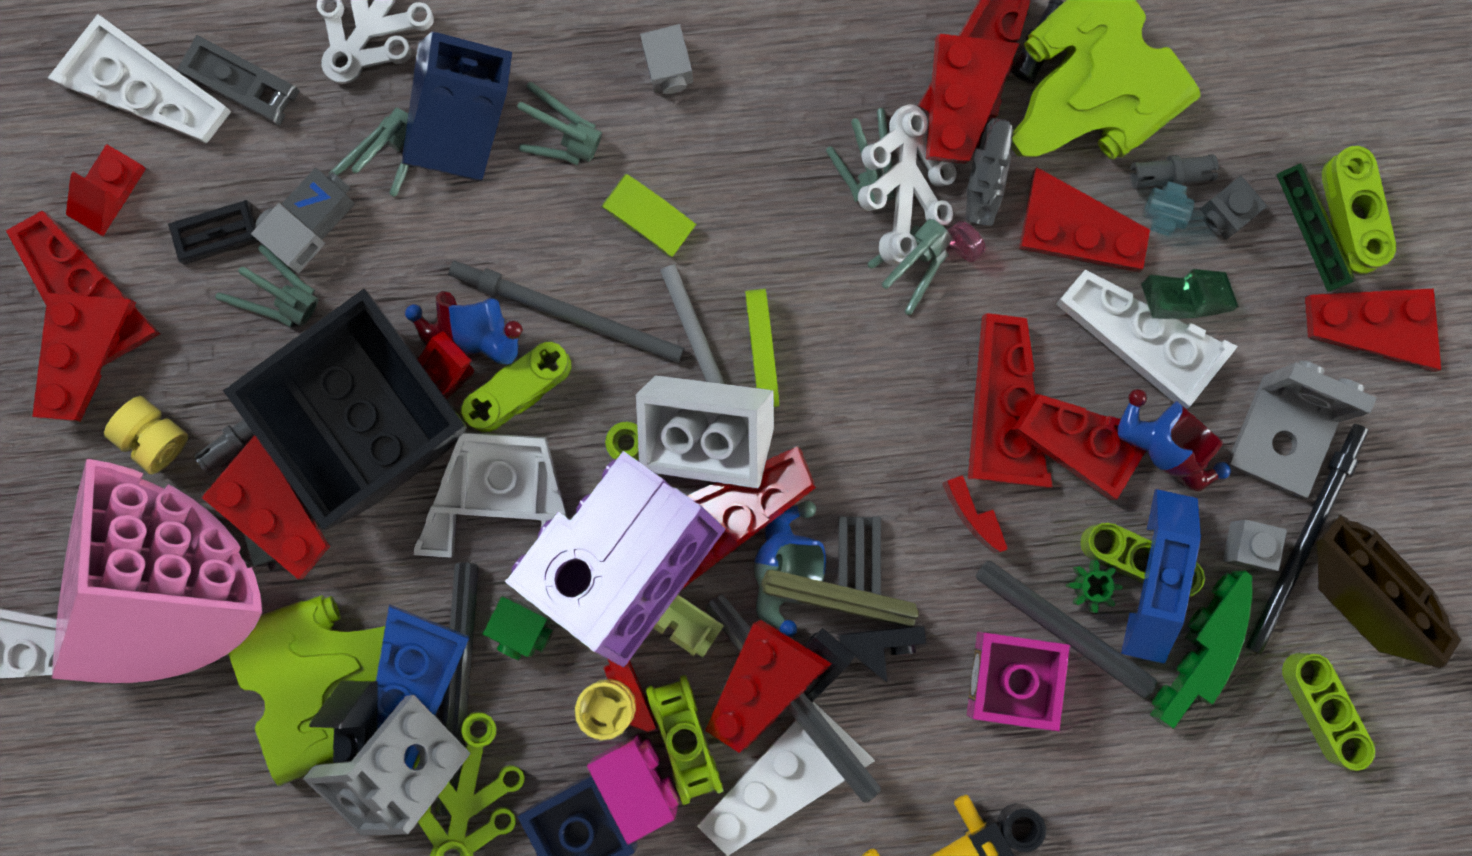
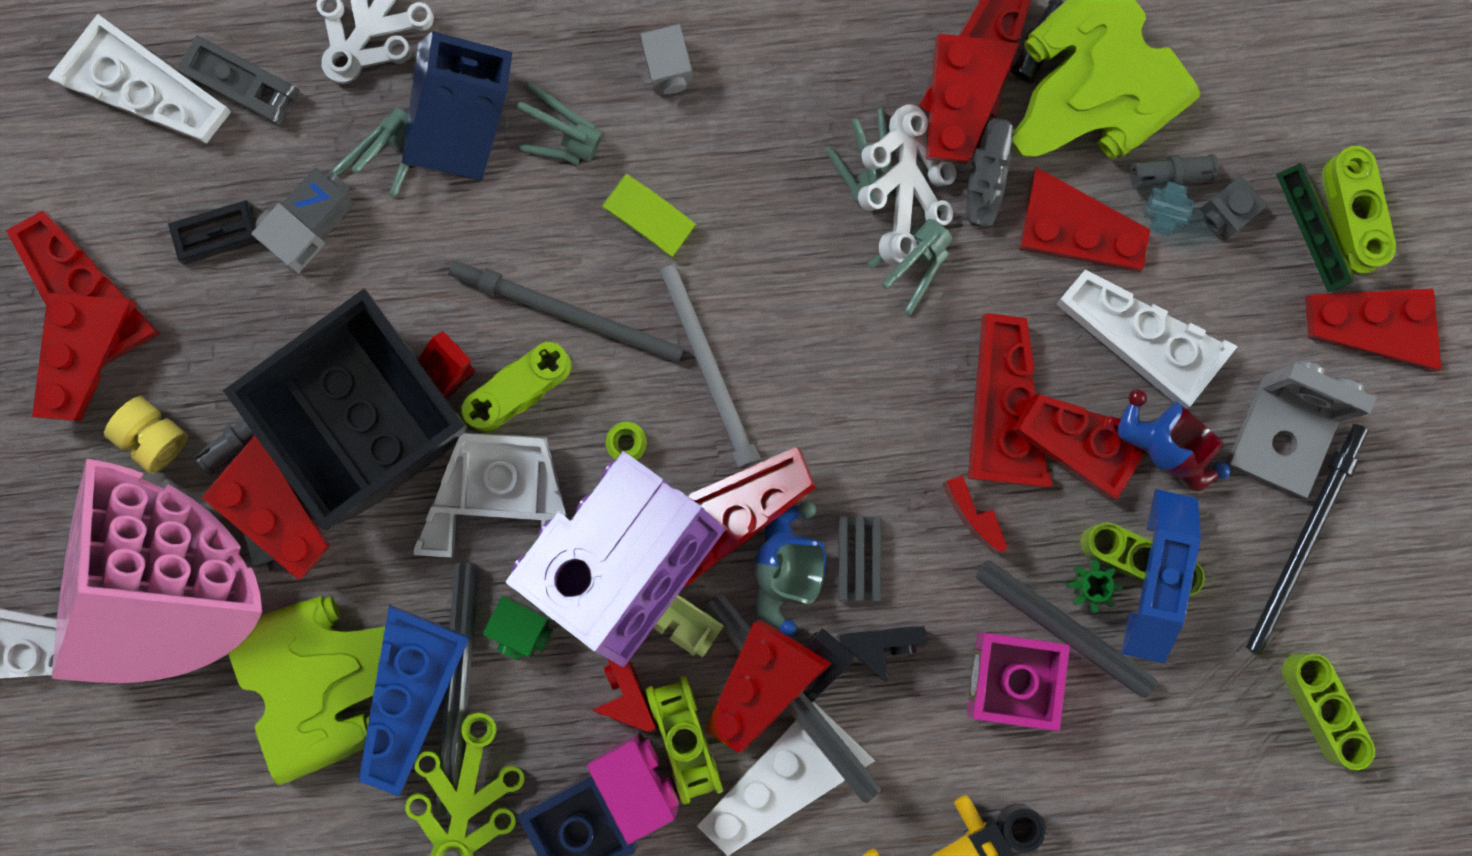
red slope [66,144,146,236] -> none
sand green plant [215,244,319,328] -> none
light grey bracket [303,695,471,835] -> none
black slope [309,680,378,764] -> none
blue piece [405,291,523,365] -> none
light yellow wheel [575,679,636,740] -> none
white slope [636,375,774,488] -> none
lime beam [745,288,780,407] -> none
olive axle [761,569,919,627] -> none
clear pink tile [947,221,986,263] -> none
clear green slope [1141,269,1239,319] -> none
green slope [1149,571,1252,729] -> none
light grey brick [1222,519,1287,572] -> none
dark brown wedge [1317,515,1461,668] -> none

